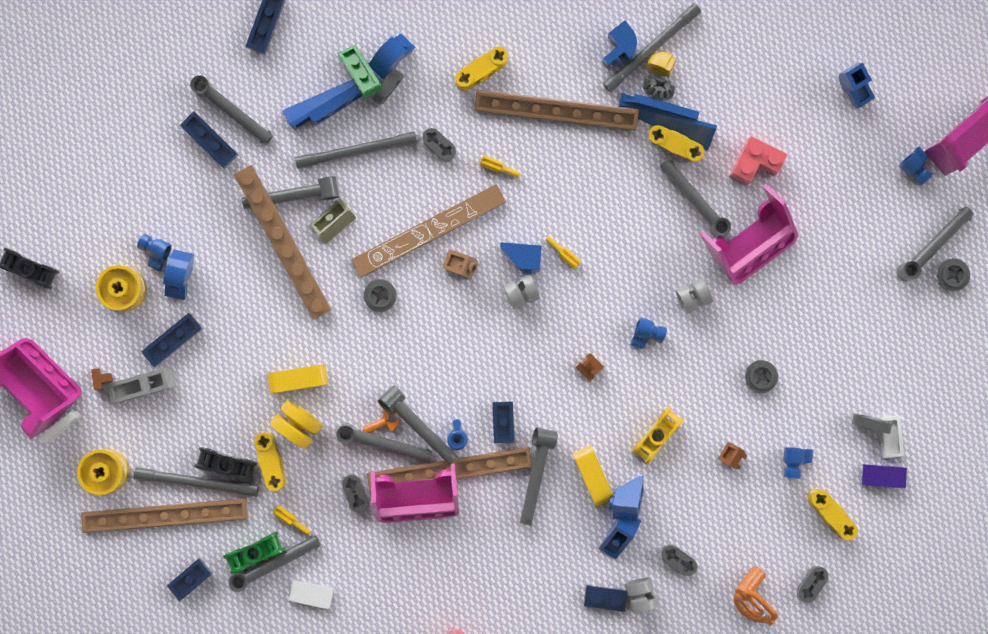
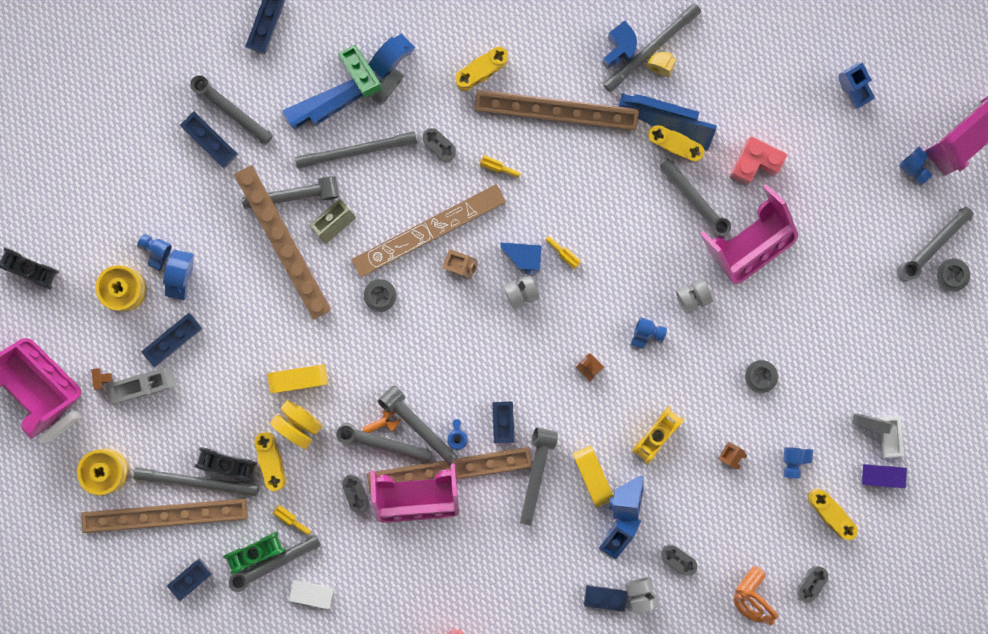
dark grey gear [643,75,675,101] -> none

